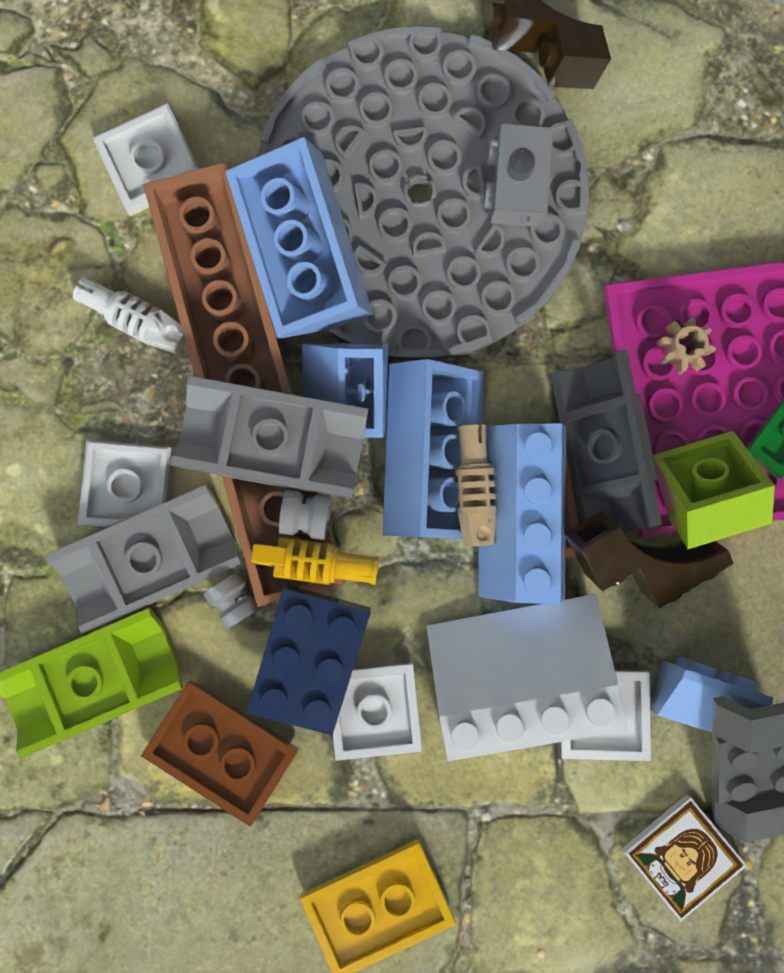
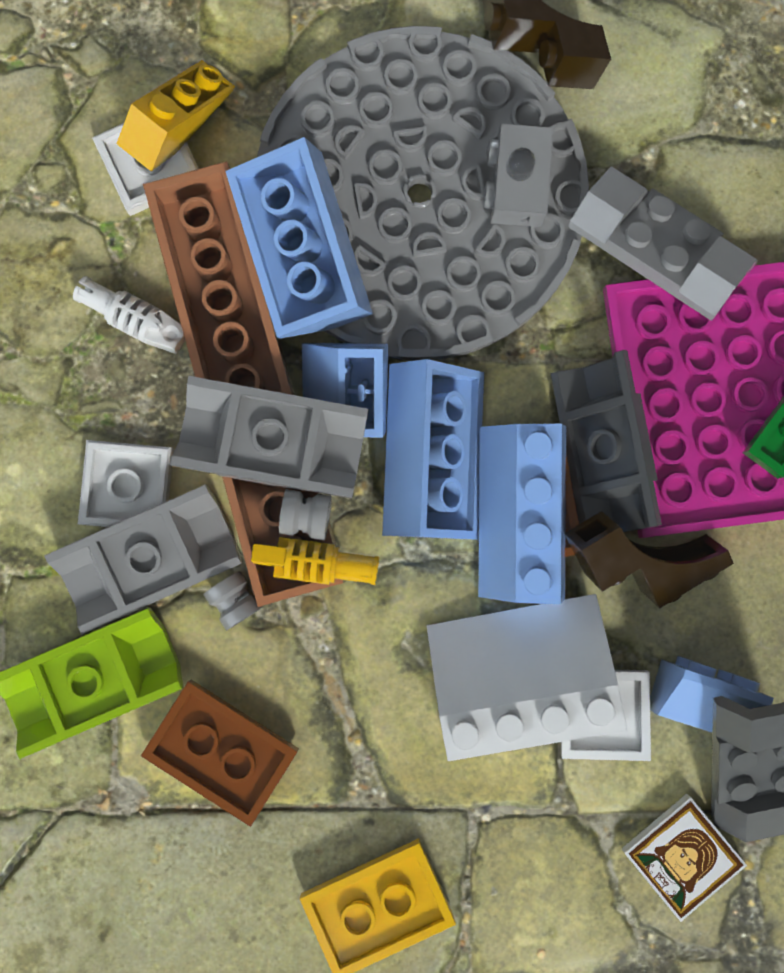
dark blue plate [247,584,371,736] -> none
white plate [333,662,422,761] -> none
tan hinge [455,424,497,546] -> none
lime slope [653,431,775,549] -> none
tan gear [656,318,716,375] -> none
none -> yellow slope [116,60,235,171]
none -> light grey piece [568,166,757,321]

